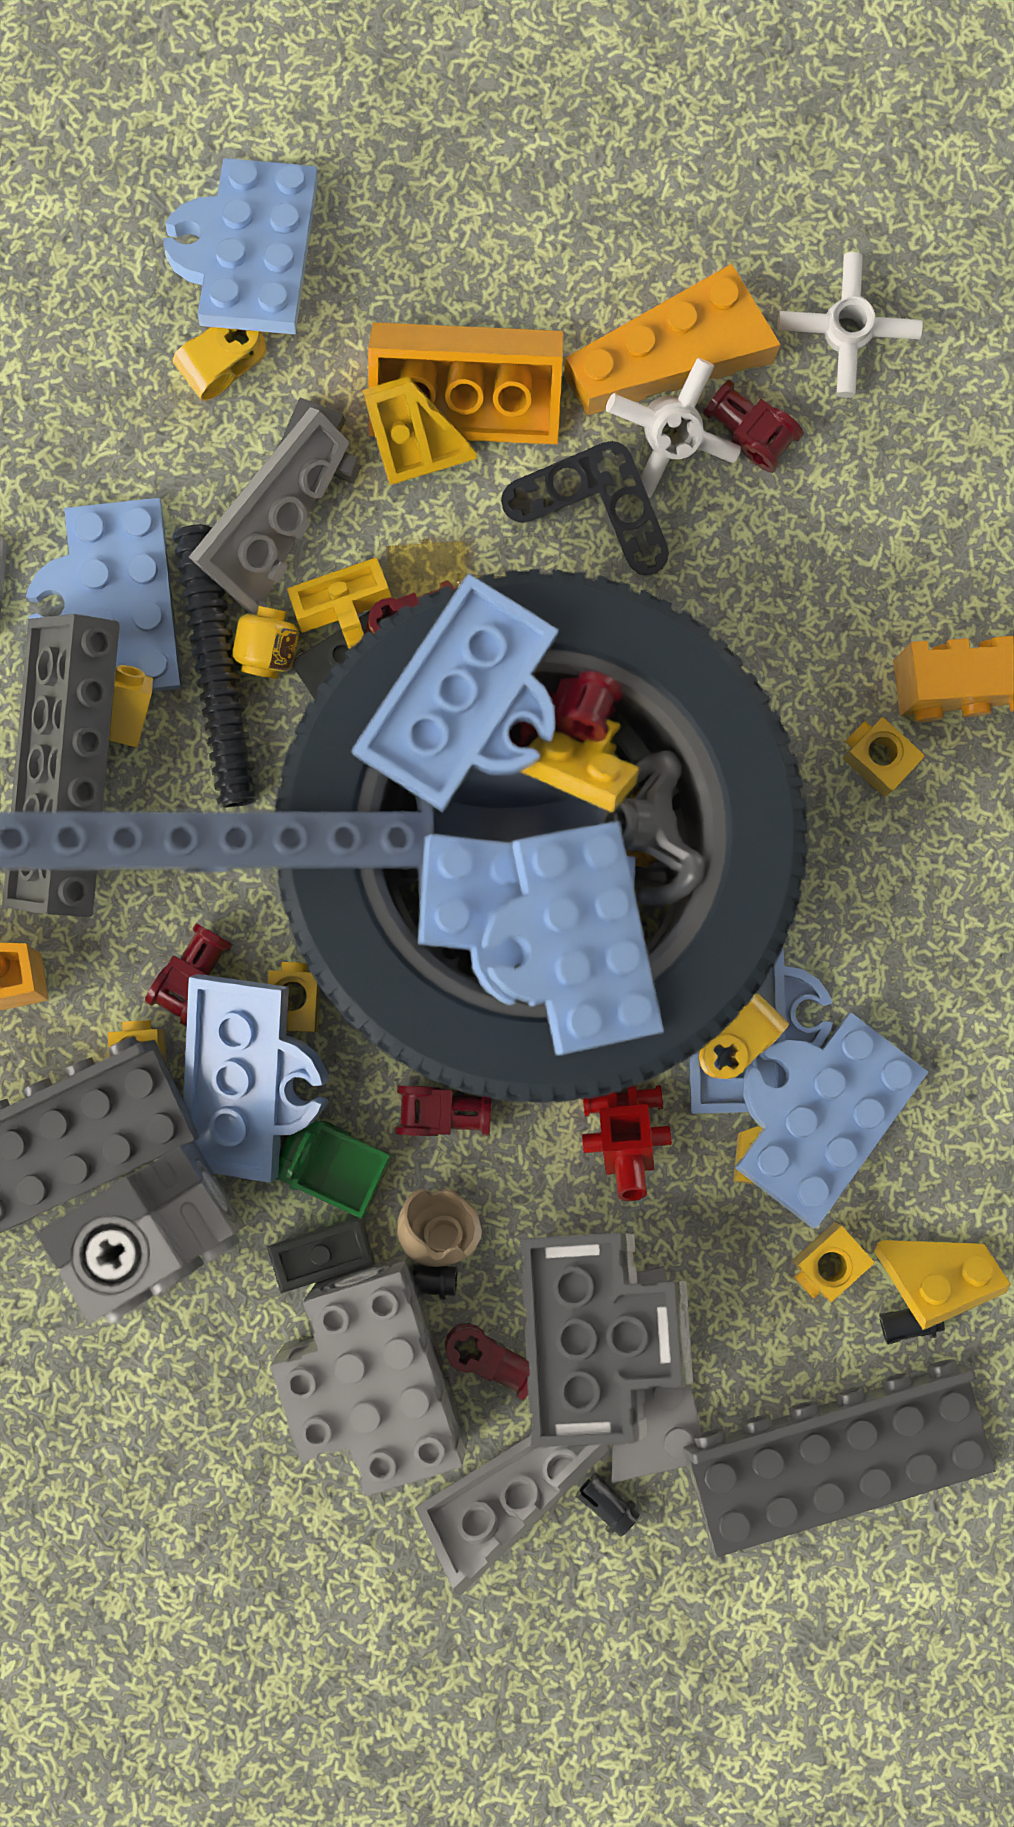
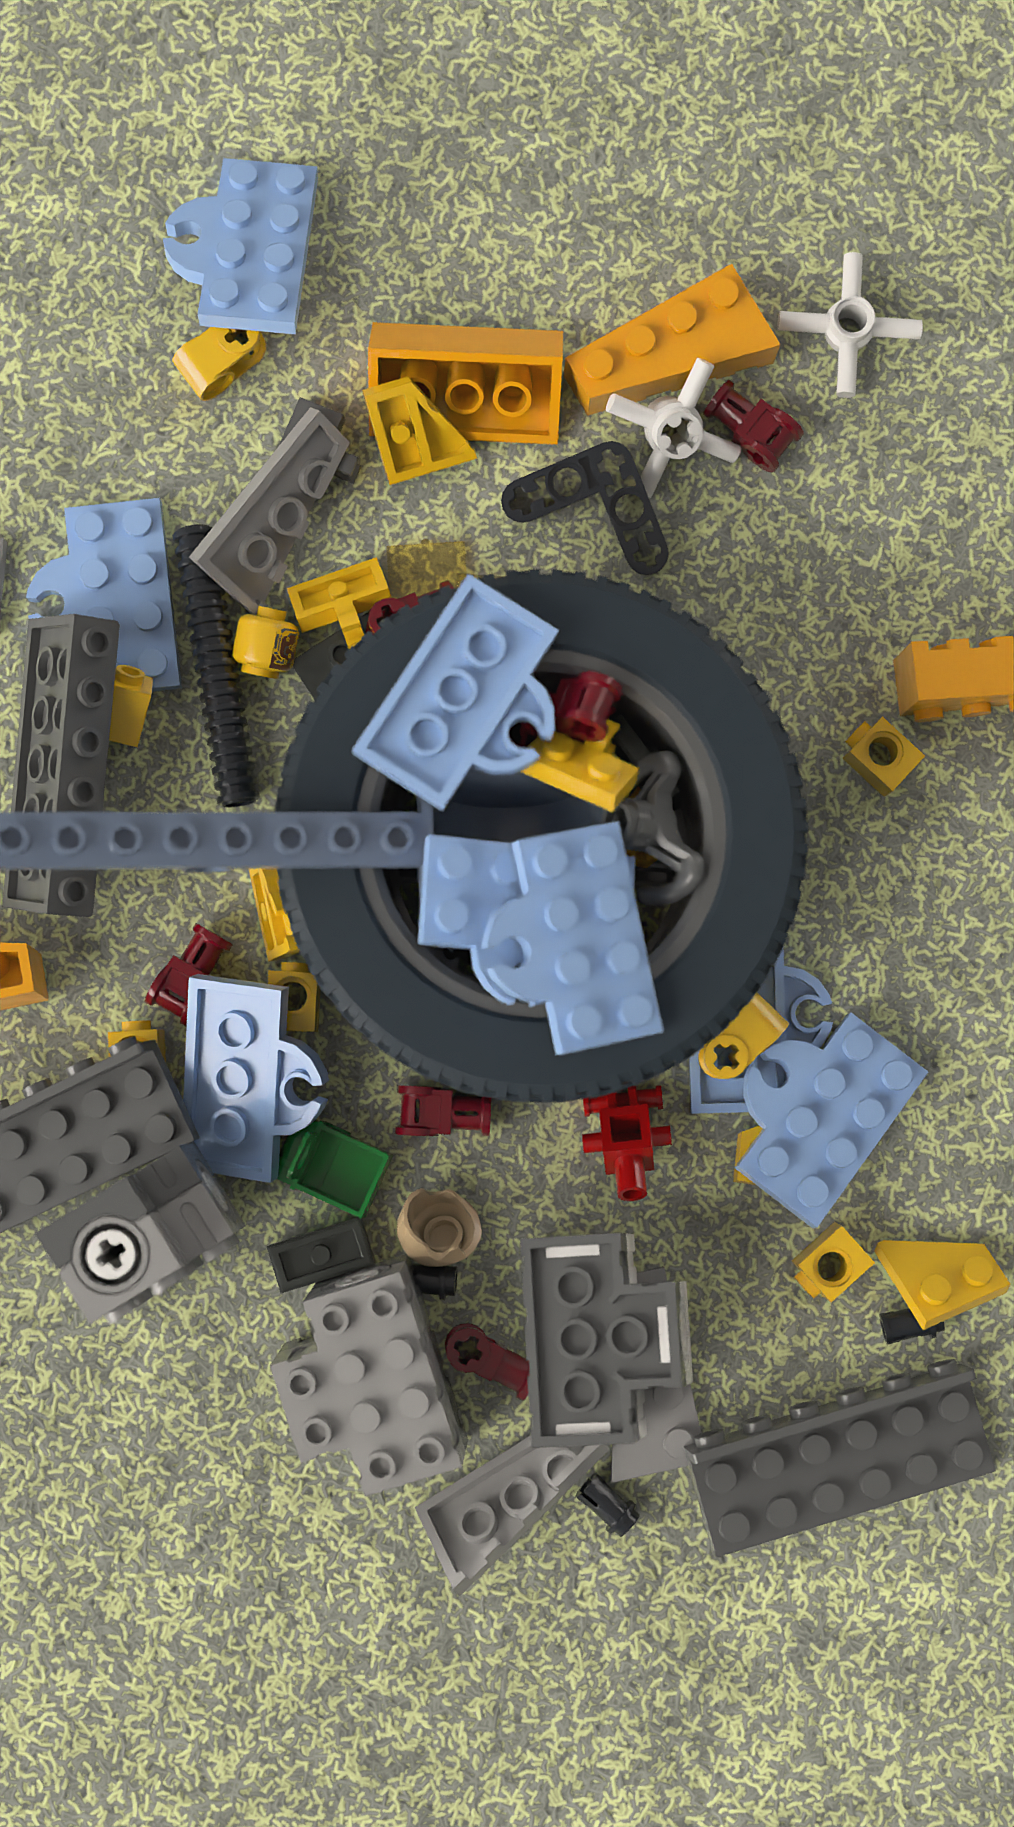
none -> yellow wing [249,869,300,962]

